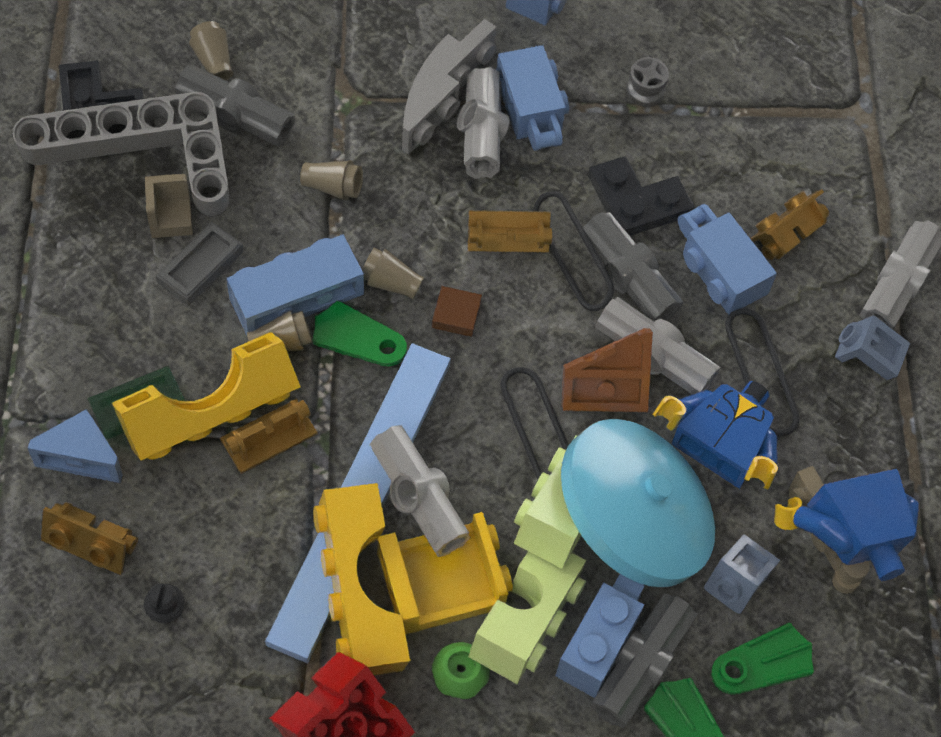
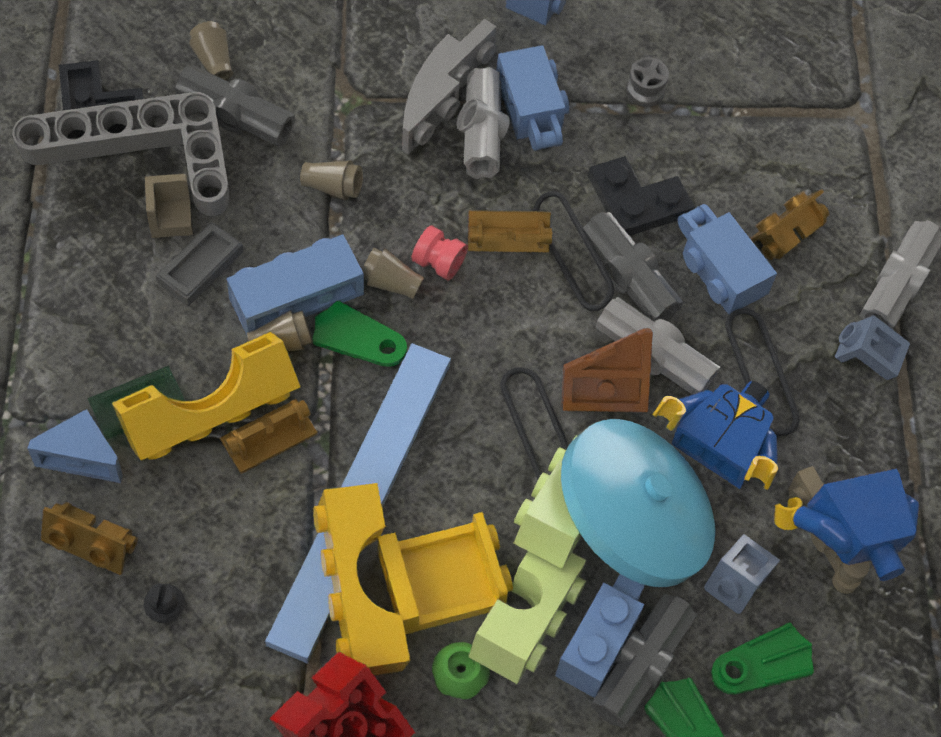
light grey piece [370,425,471,557] -> none
reddish brown tile [432,286,482,337] -> none
none -> coral wheel [412,225,468,281]

